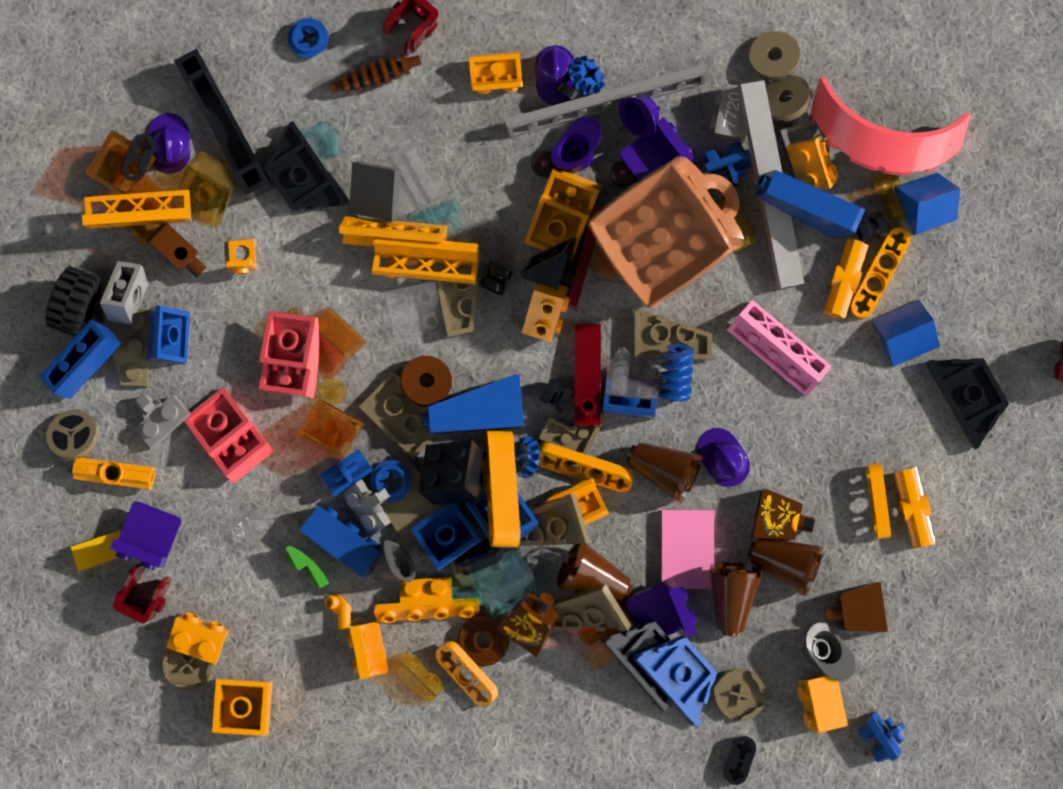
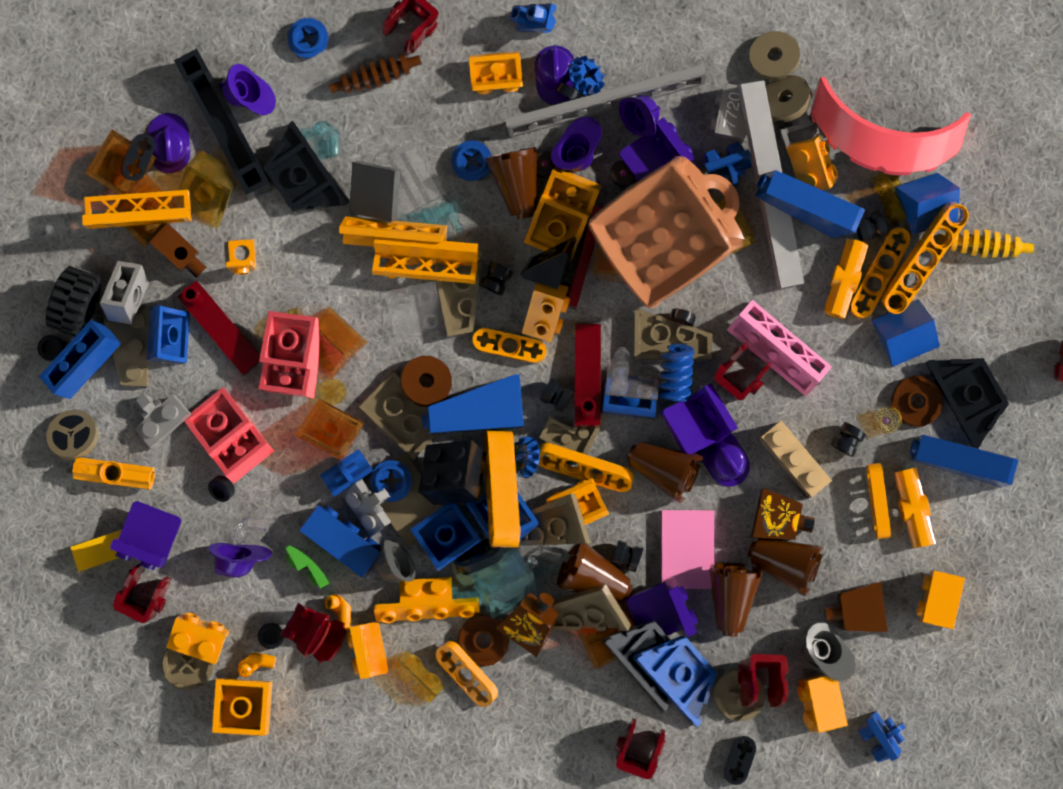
none -> black tile [37,335,65,362]
none -> dark red piece [177,280,260,376]
none -> black tile [208,475,235,502]
none -> dark purple piece [208,543,272,578]
none -> dark purple piece [219,64,276,115]
none -> light orange arm [238,652,276,678]
none -> black tile [258,623,284,649]
none -> dark red piece [280,603,347,663]
none -> blue gear [451,140,492,182]
none -> light orange beam [473,328,546,364]
none -> reddish brown cone [486,147,537,220]
none -> blue hips [510,3,557,33]
none -> black wheel [611,540,644,573]
none -> dark red piece [614,718,666,780]
none -> dark purple bracket [661,383,738,454]
none -> black tile [669,308,696,327]
none -> dark red piece [714,342,772,401]
none -> dark red piece [737,654,789,708]
none -> tan brick [759,420,832,499]
none -> black wheel [831,422,866,457]
none -> clear yellow tile [874,407,902,434]
none -> light orange beam [881,202,969,314]
none -> reddish brown tile [891,376,943,427]
none -> blue slope [909,434,1019,488]
none -> light orange brick [916,570,965,629]
none -> yellow piece [936,229,1034,258]

